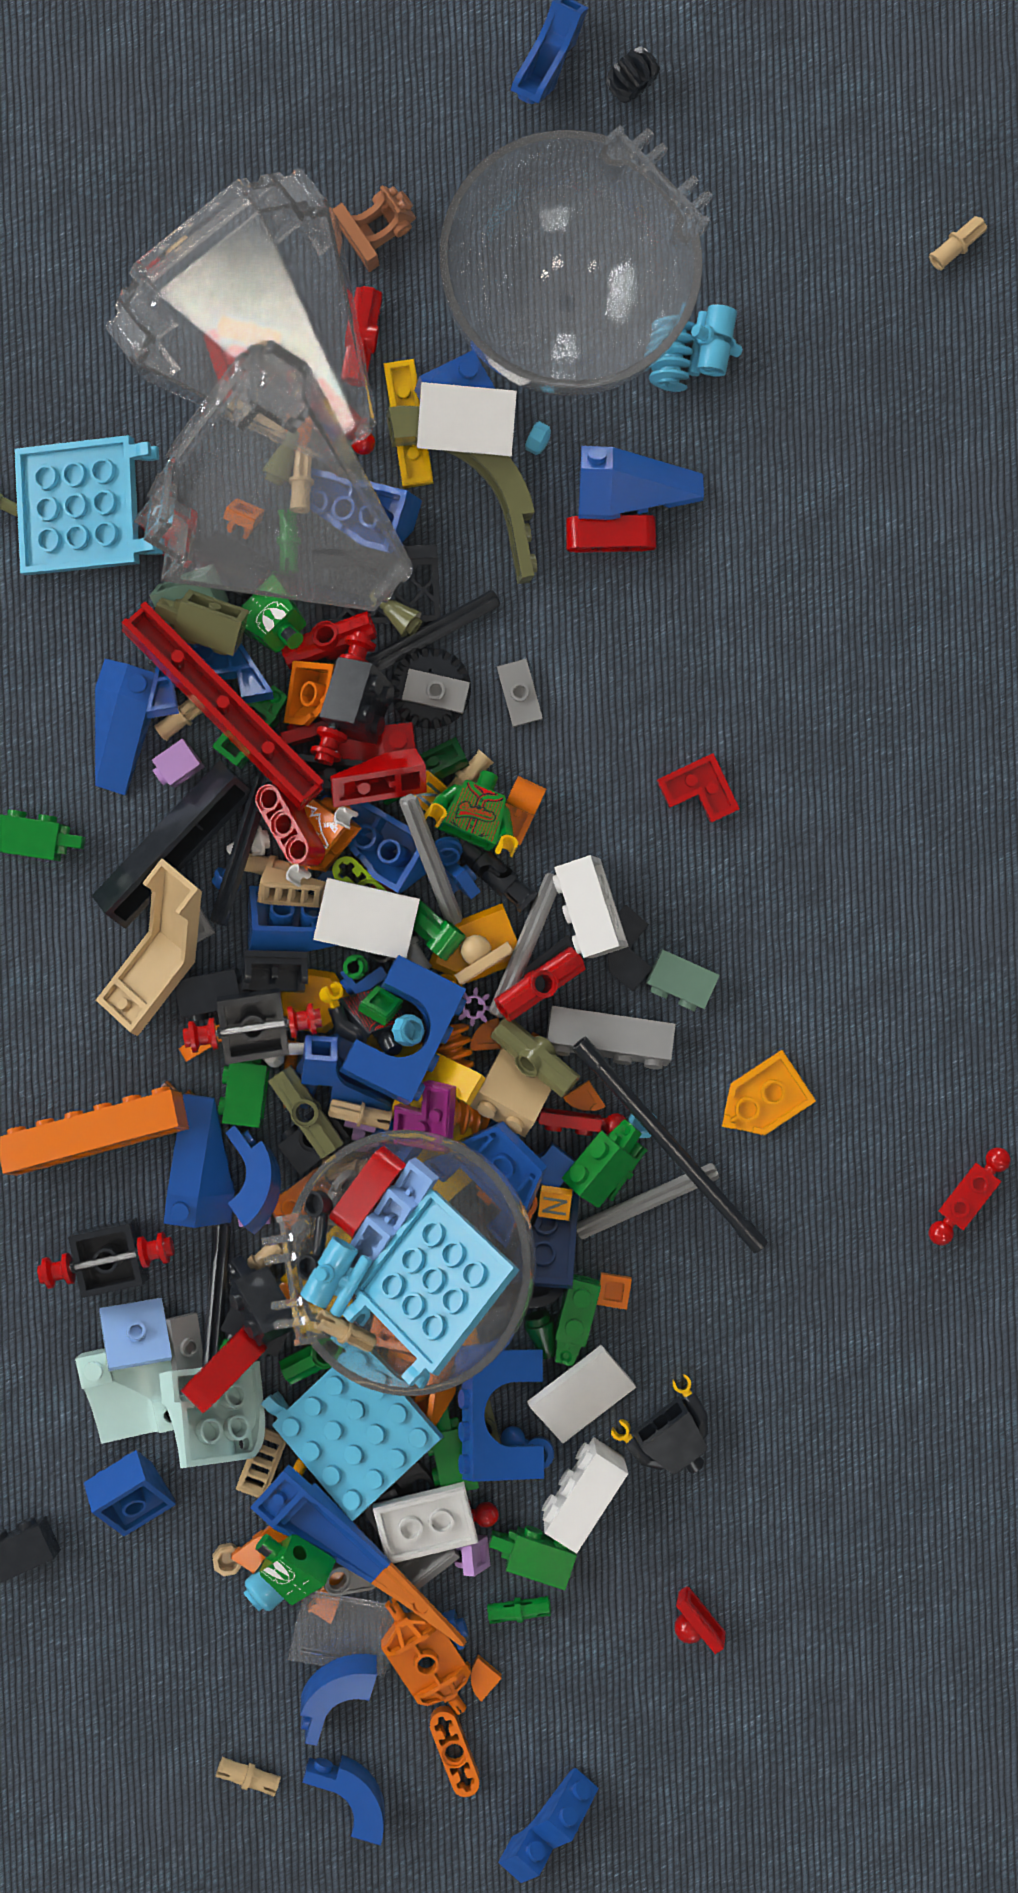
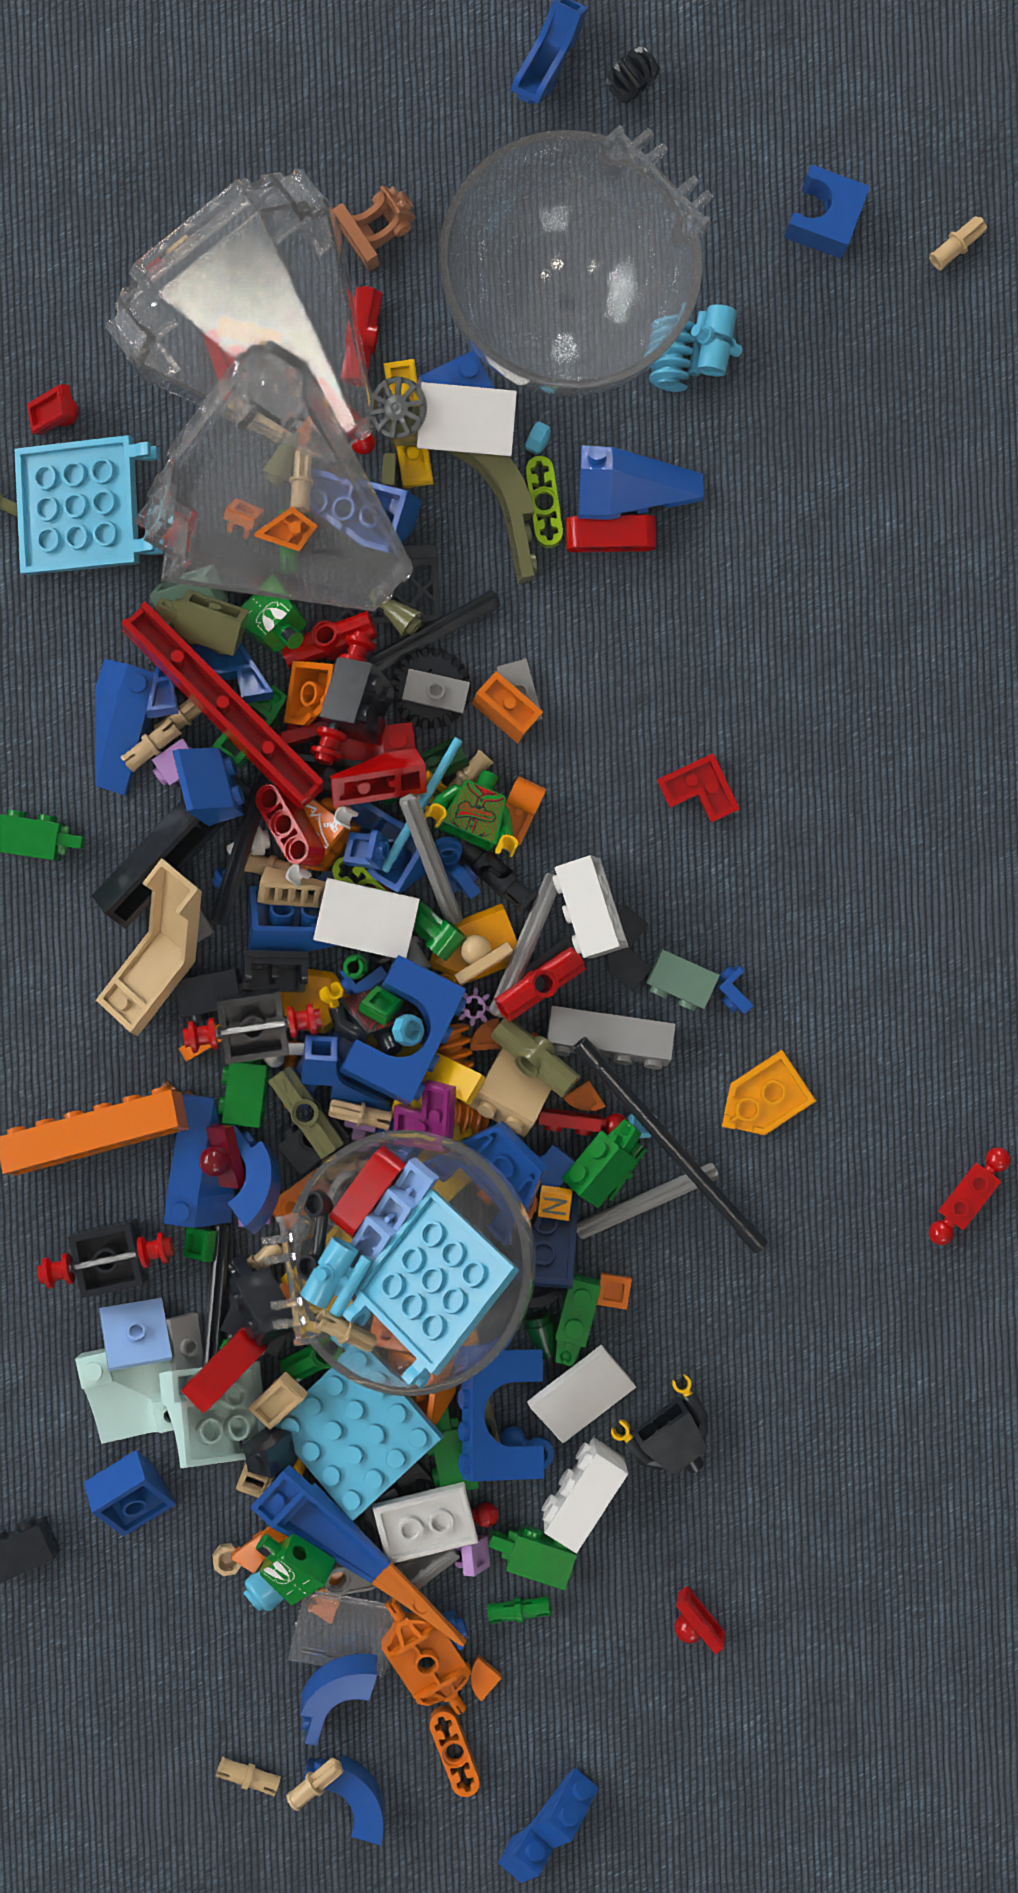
none -> red tile [27,384,79,435]
none -> tan pin [120,718,182,772]
none -> blue slope [172,748,245,826]
none -> green tile [183,1227,217,1263]
none -> dark red tile [199,1124,246,1189]
none -> black brick [243,1427,296,1478]
none -> tan tile [248,1372,309,1430]
none -> orange piece [254,506,318,552]
none -> tan axle [286,1758,343,1811]
none -> blue bracket [343,830,389,870]
none -> dark grey wheel [369,376,427,439]
none -> olive tile [382,453,397,488]
none -> medium azure axle [382,737,463,873]
none -> orange panel [472,671,543,743]
none -> lime beam [526,456,563,548]
none -> blue bracket [715,965,754,1014]
none -> blue piece [784,164,870,259]

